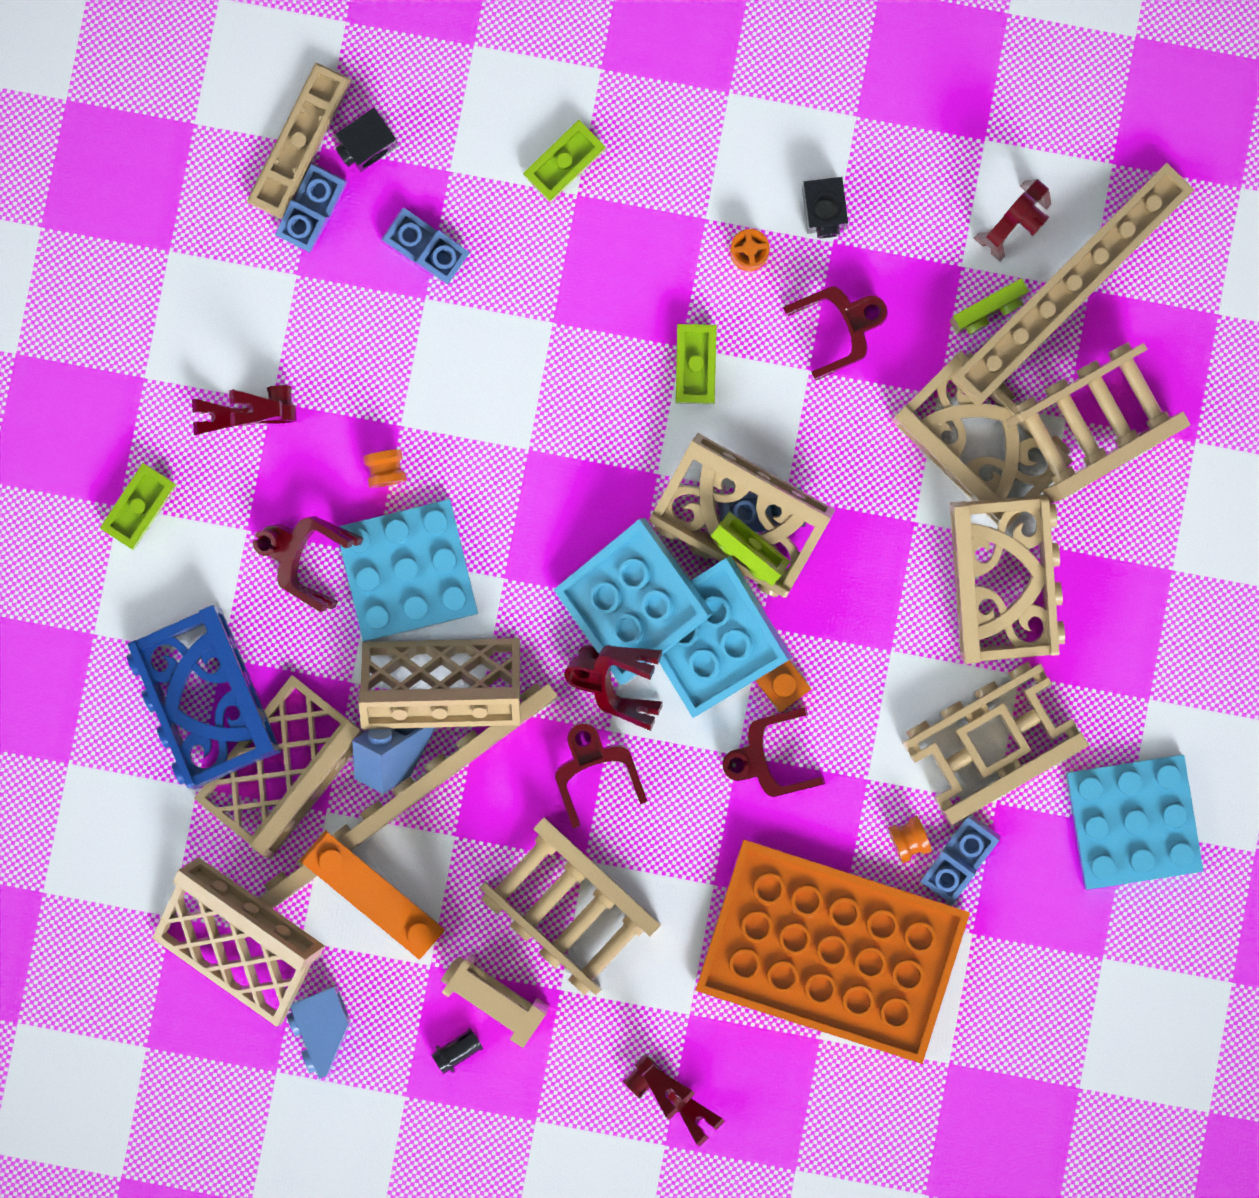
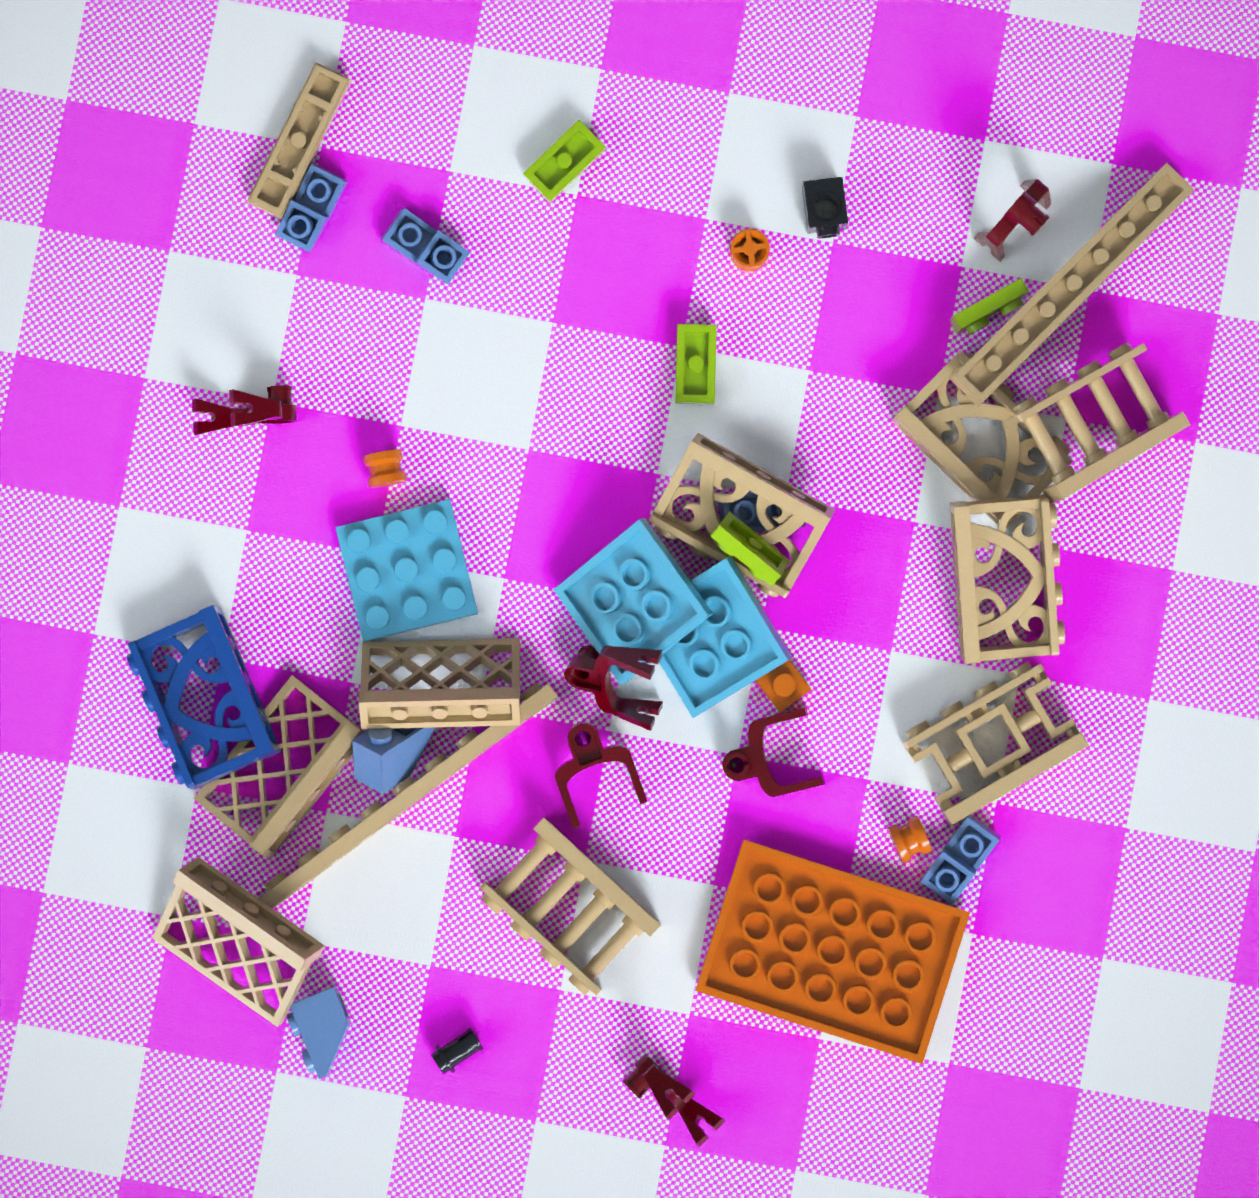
lime plate [100,463,177,551] -> none
dark red piece [252,516,363,612] -> none
orange plate [300,830,445,960] -> none
black brick [335,108,399,173] -> none
tan fence [440,953,550,1048] -> none
dark red piece [783,286,888,381] -> none
medium azure plate [1066,755,1204,890] -> none

